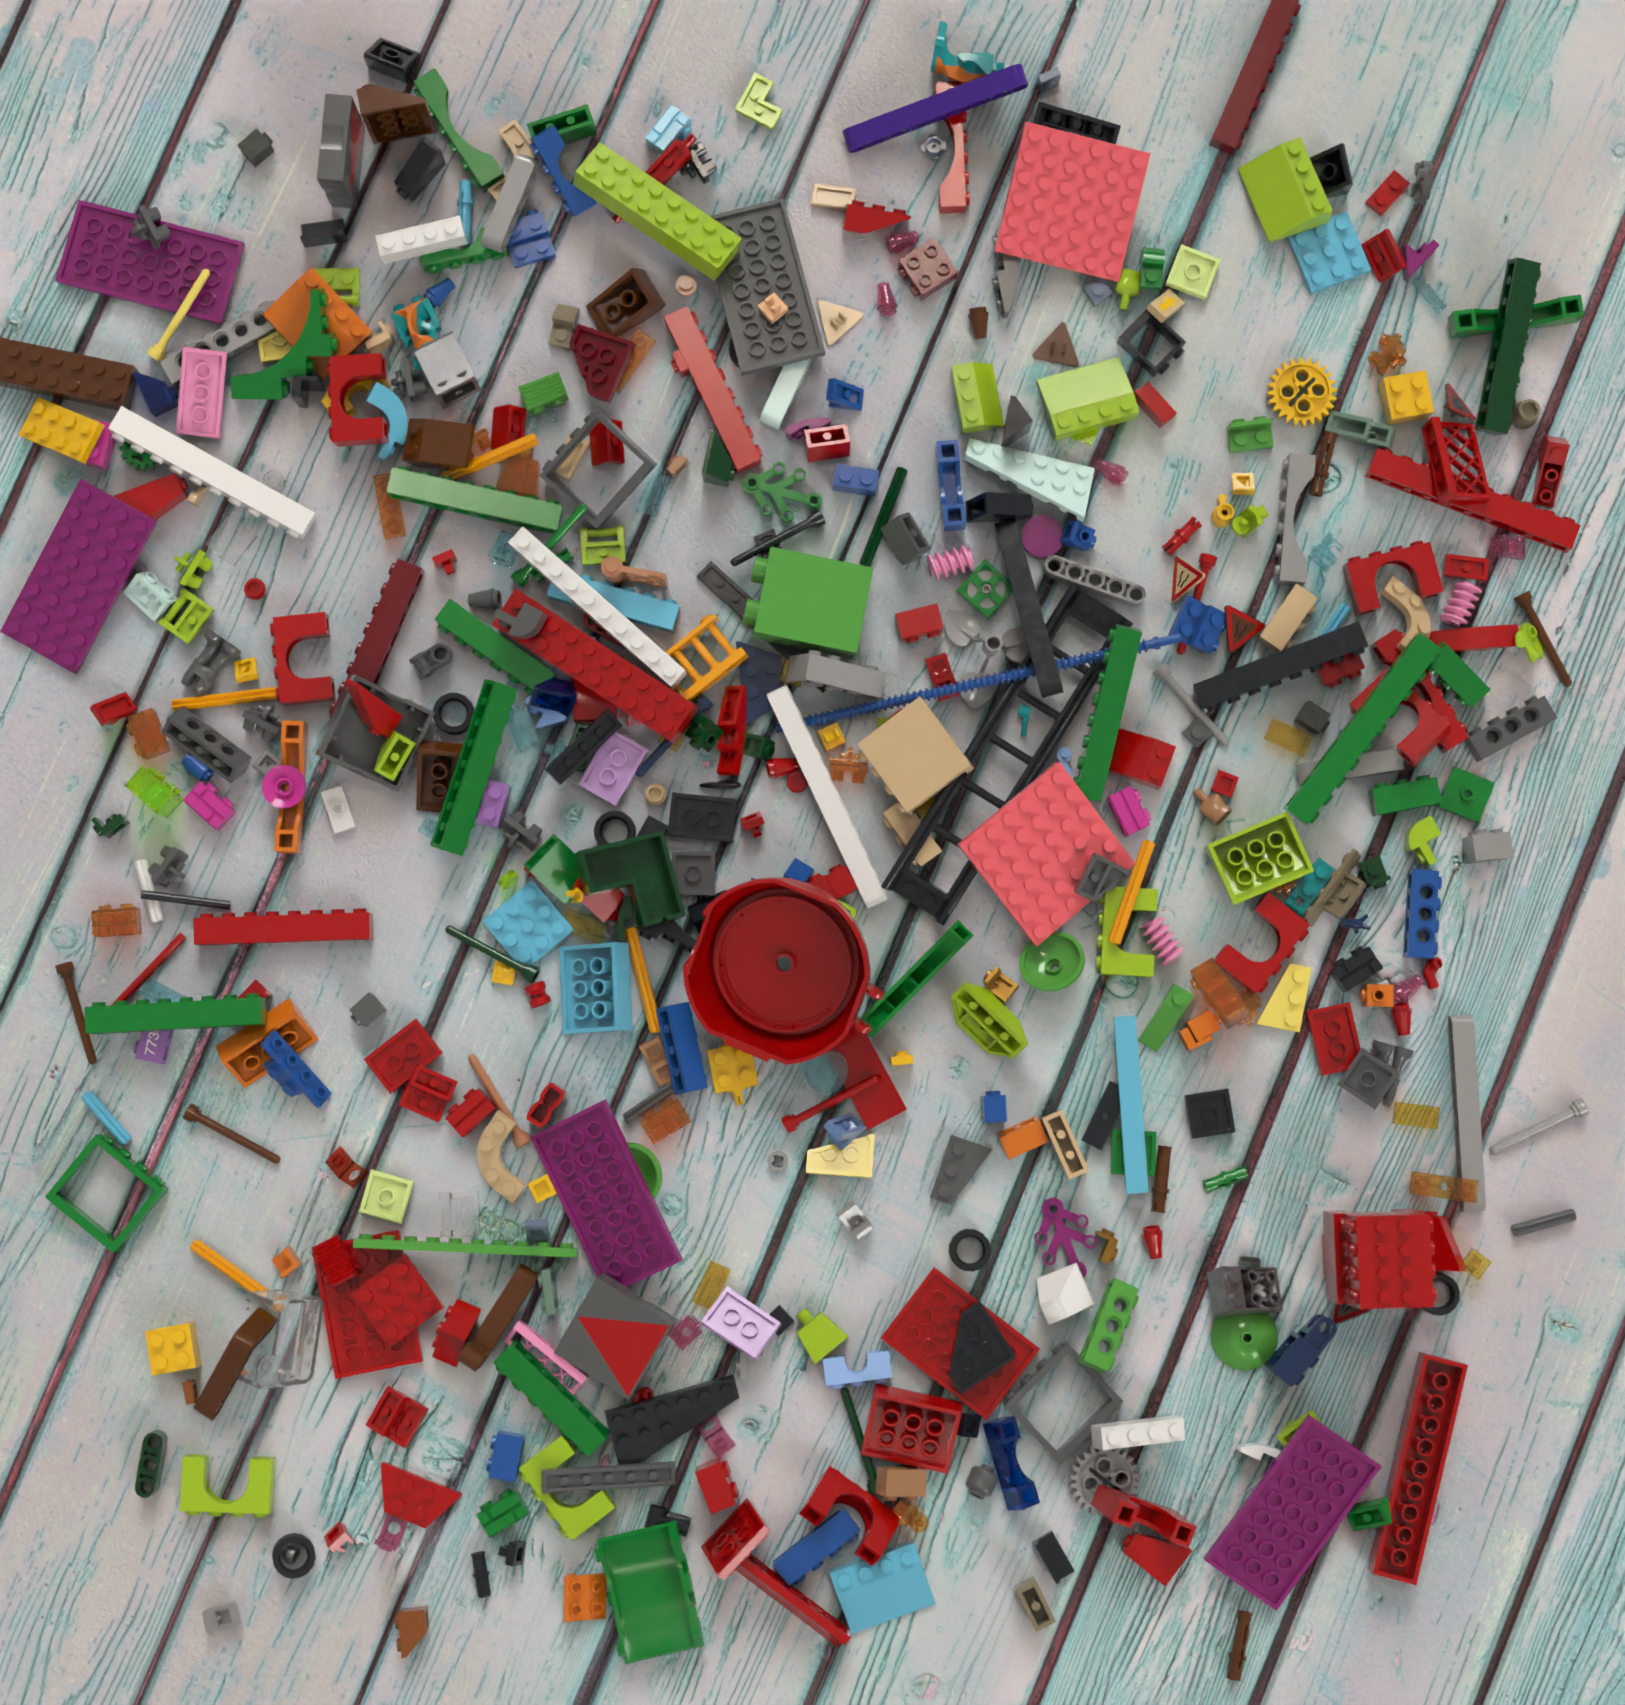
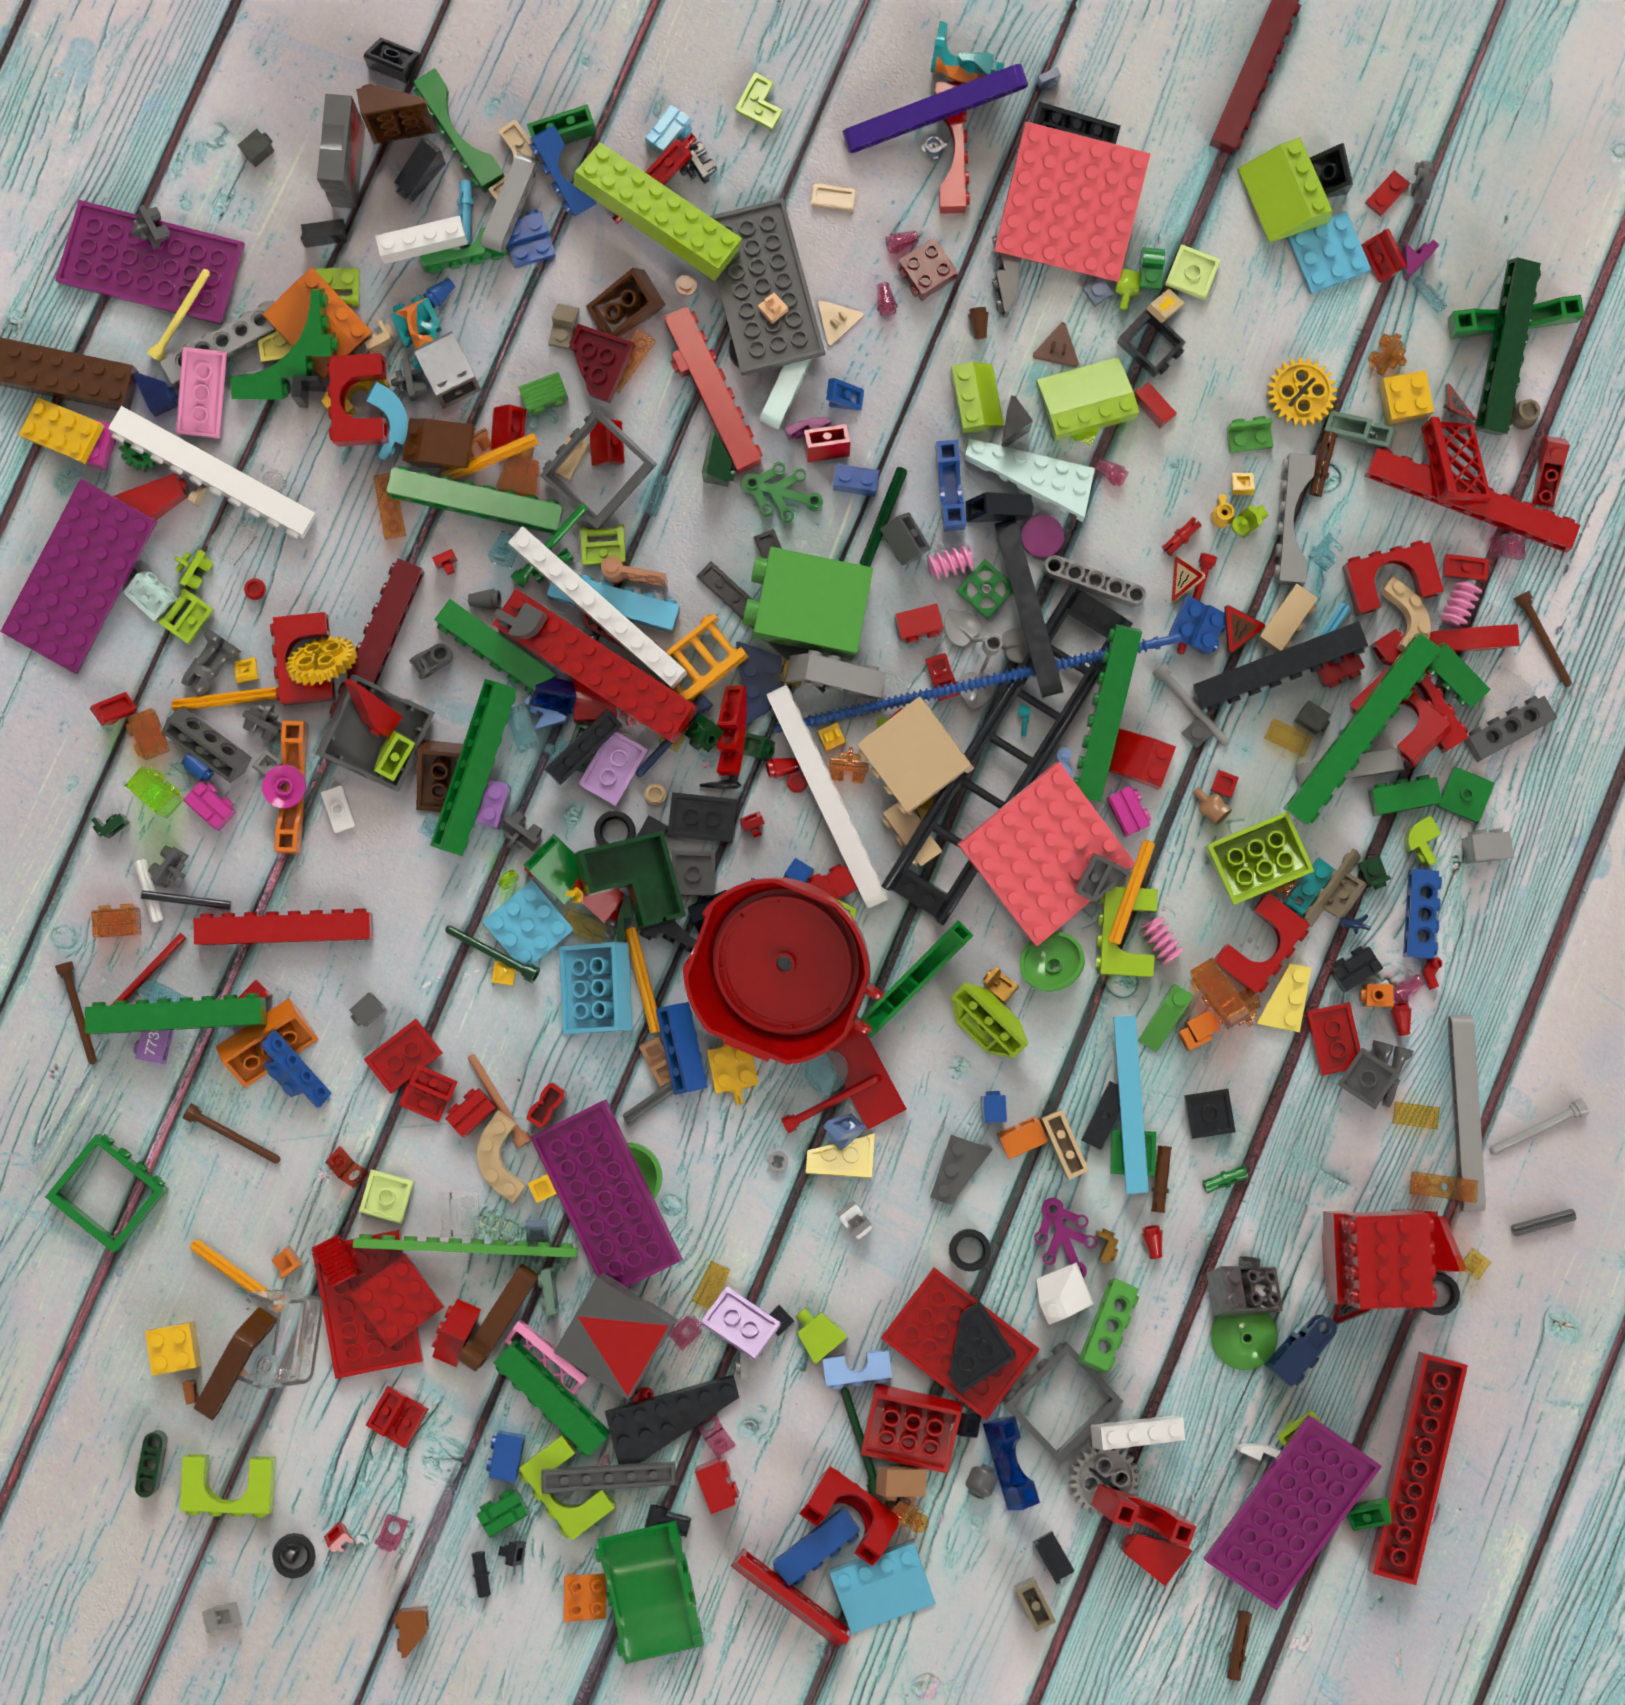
medium azure axle [81,1091,132,1145] -> none
red wing [381,1461,462,1528] -> none
black tyre [433,693,475,735] -> none
red wheel [524,981,551,1009] -> none
clear orange brick [640,1098,692,1145] -> none
medium nougat plate [666,454,689,479] -> none
red plate [701,1498,771,1581] -> none
black piece [730,509,826,566] -> none
red slope [841,200,911,234] -> none
yellow plate [890,1051,914,1066] -> none
blue brick [1059,520,1096,551] -> none
lime plate [1515,622,1544,663] -> none
none -> yellow gear [286,636,357,686]

